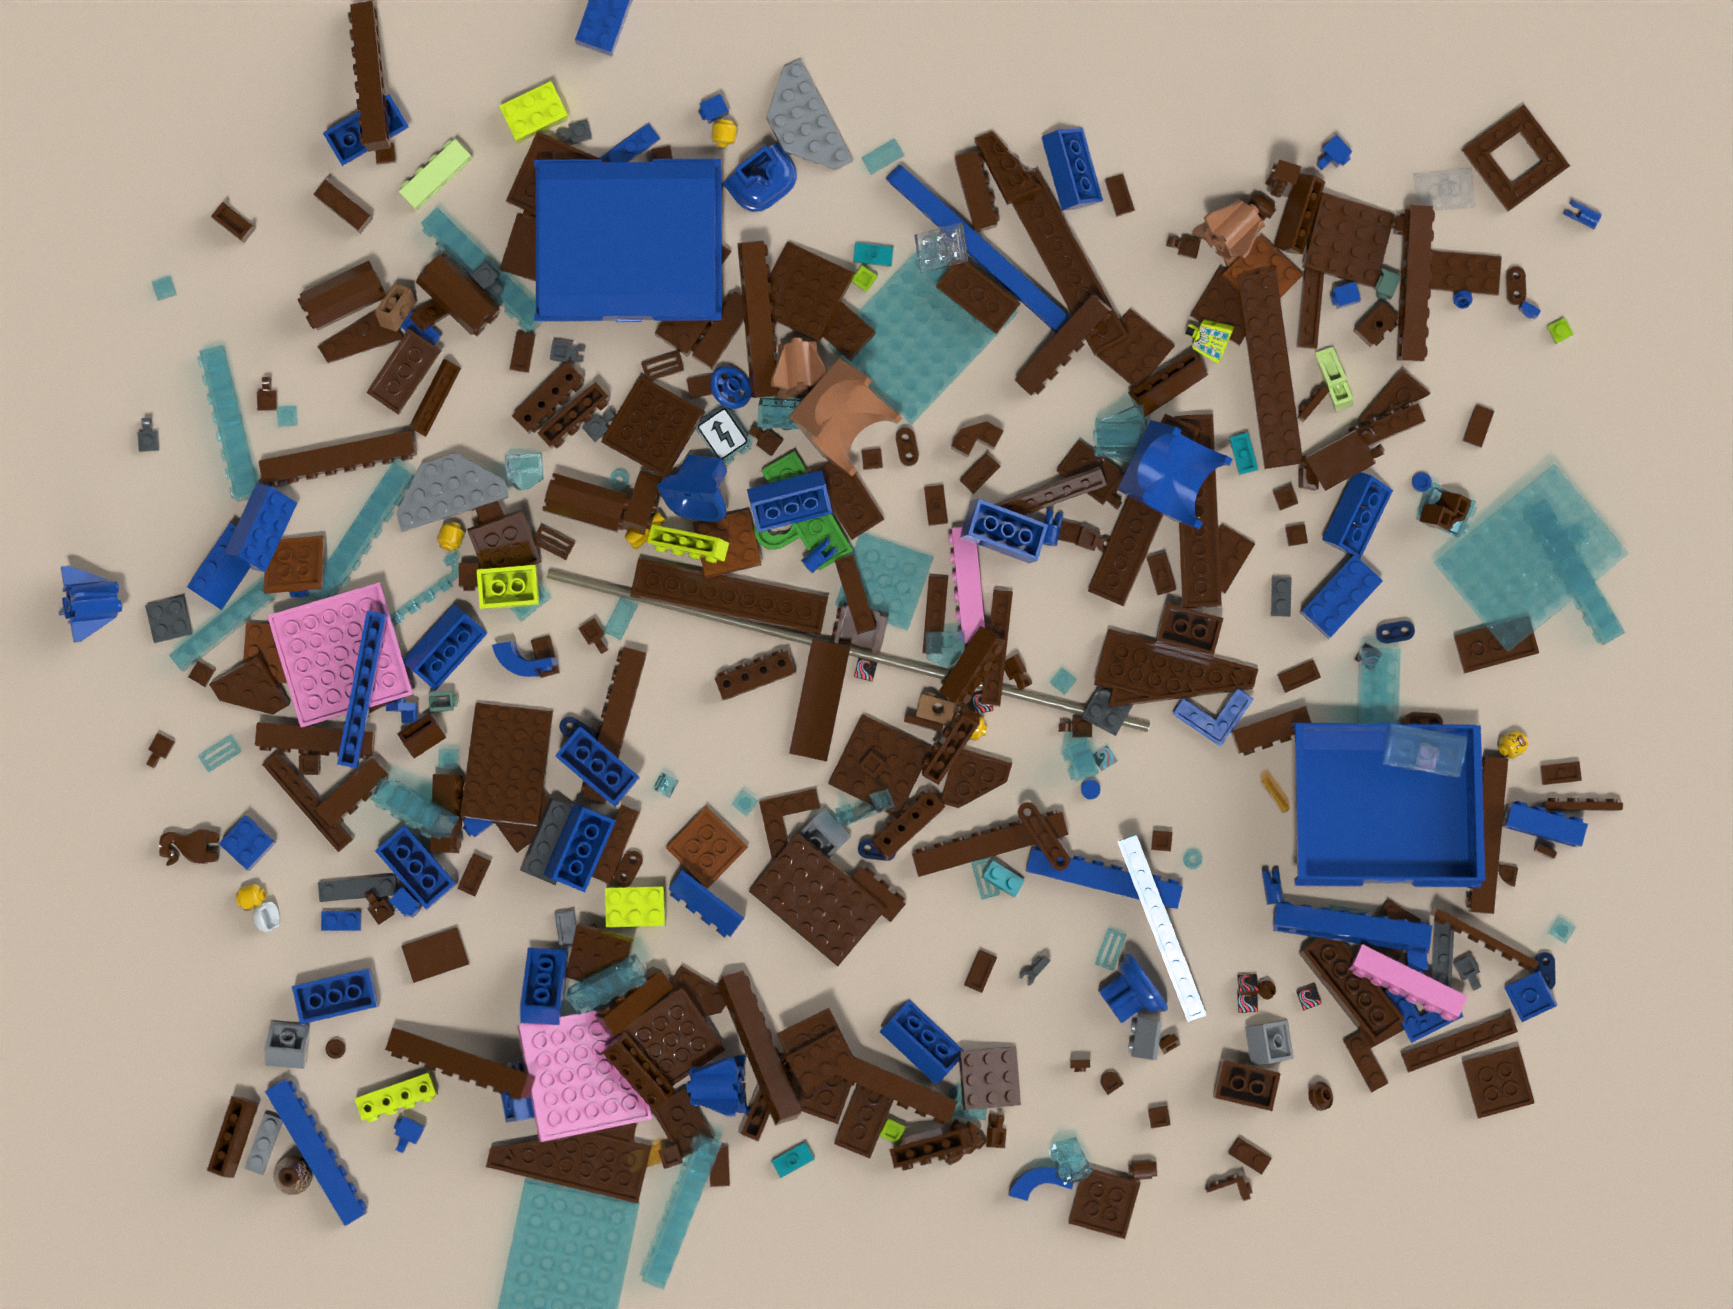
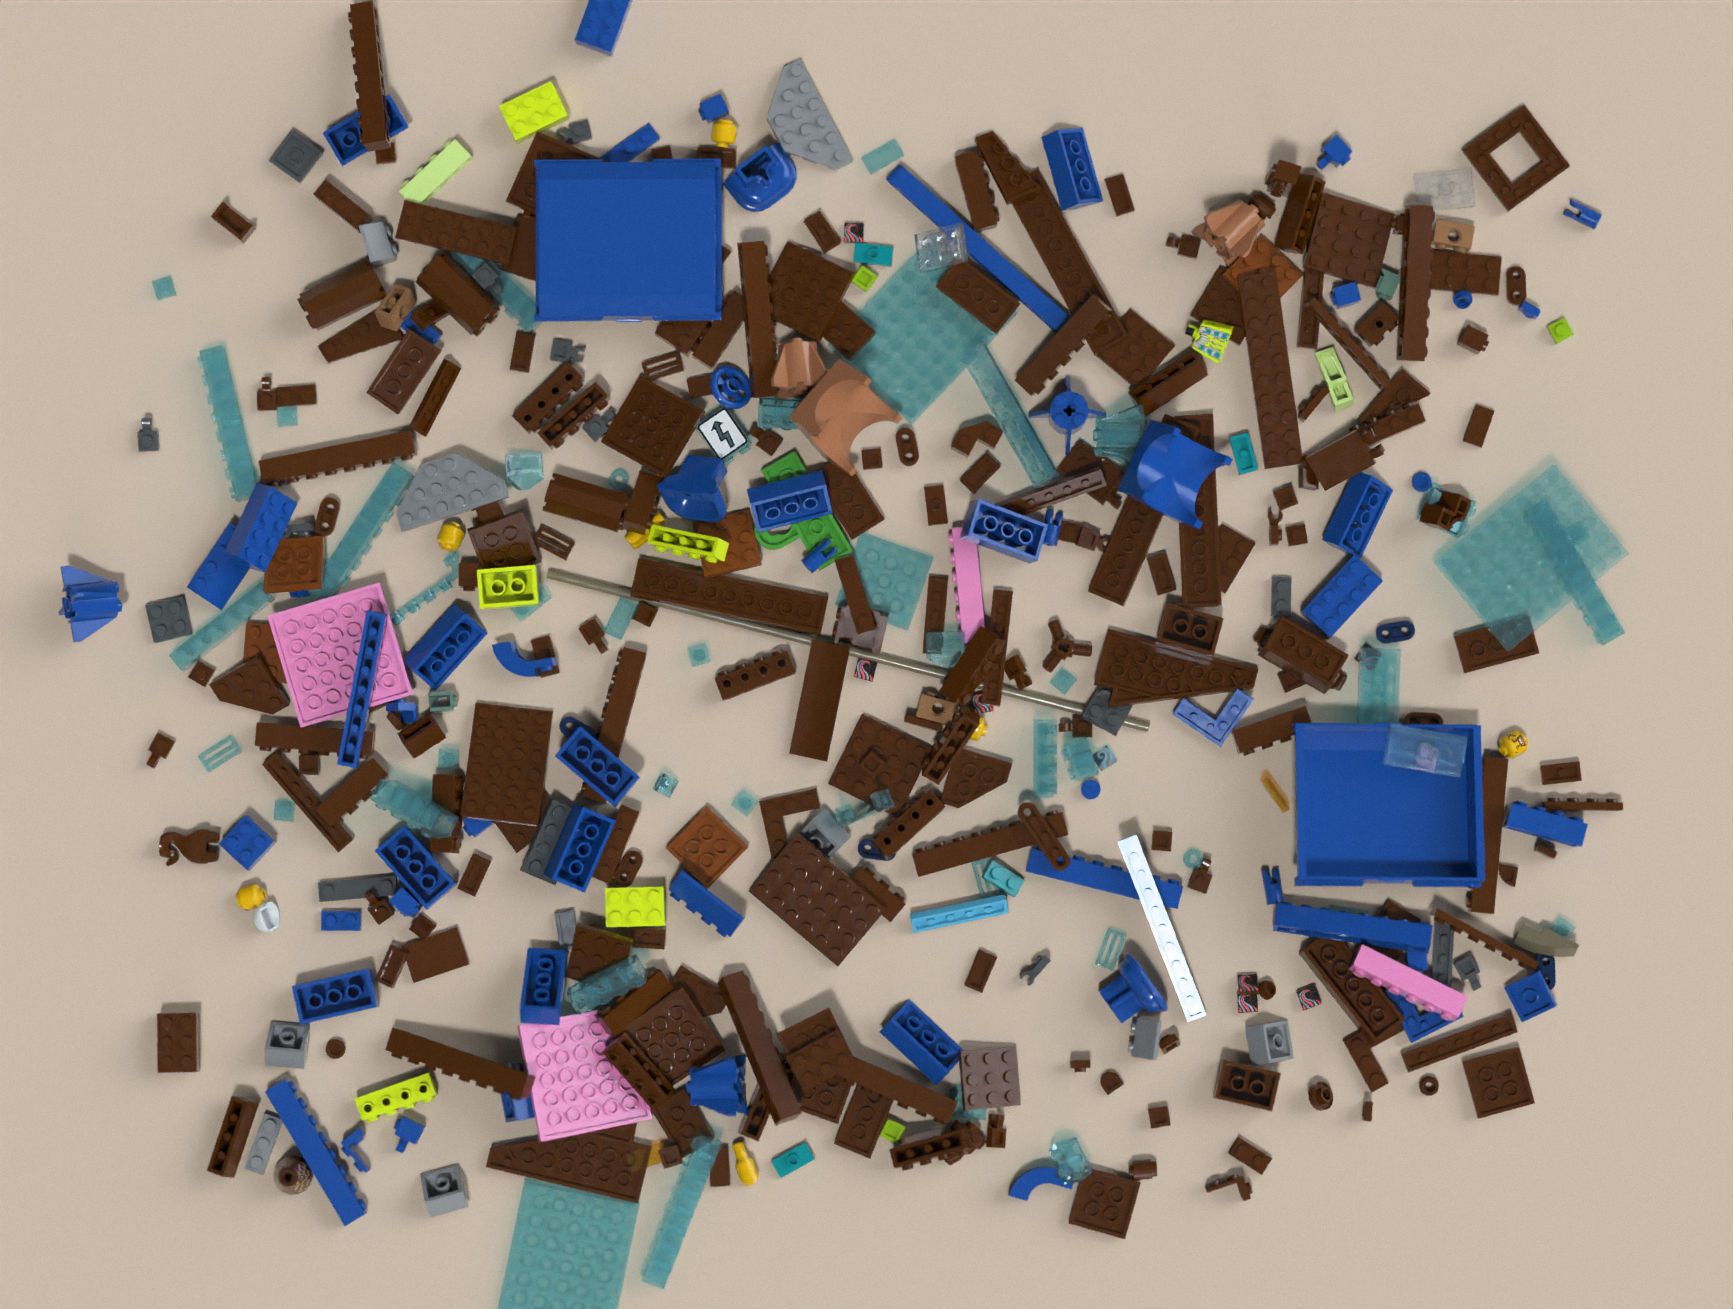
none -> reddish brown brick [157,1013,200,1073]
none -> dark grey plate [269,129,323,184]
none -> clear light blue plate [274,801,295,822]
none -> reddish brown plate [276,384,317,407]
none -> dark grey plate [281,523,316,539]
none -> reddish brown plate [315,497,340,536]
none -> blue bracket [341,1127,370,1173]
none -> light grey slope [359,222,398,268]
none -> reddish brown plate [375,945,409,988]
none -> reddish brown tile [386,711,404,731]
none -> reddish brown plate [395,200,518,266]
none -> reddish brown plate [409,914,436,941]
none -> light grey slope [420,1164,468,1217]
none -> reddish brown plate [626,927,666,950]
none -> reddish brown tile [631,601,658,627]
none -> clear light blue plate [687,643,711,667]
none -> reddish brown plate [697,148,736,169]
none -> yellow arm [732,1142,758,1186]
none -> reddish brown plate [804,211,841,254]
none -> tile [844,223,864,243]
none -> medium azure plate [910,894,1009,933]
none -> clear light blue brick [959,340,1059,489]
none -> blue brick [1028,377,1106,455]
none -> clear light blue brick [1033,719,1057,798]
none -> reddish brown bush [1042,620,1092,673]
none -> reddish brown plate [1188,858,1212,894]
none -> reddish brown container [1253,616,1349,695]
none -> reddish brown plate [1267,511,1283,546]
none -> reddish brown plate [1304,297,1391,390]
none -> reddish brown tile [1362,1101,1373,1121]
none -> reddish brown plate [1419,1076,1439,1096]
none -> medium nougat brick [1431,219,1475,253]
none -> reddish brown brick [1457,325,1489,355]
none -> dark tan slope [1513,924,1579,957]

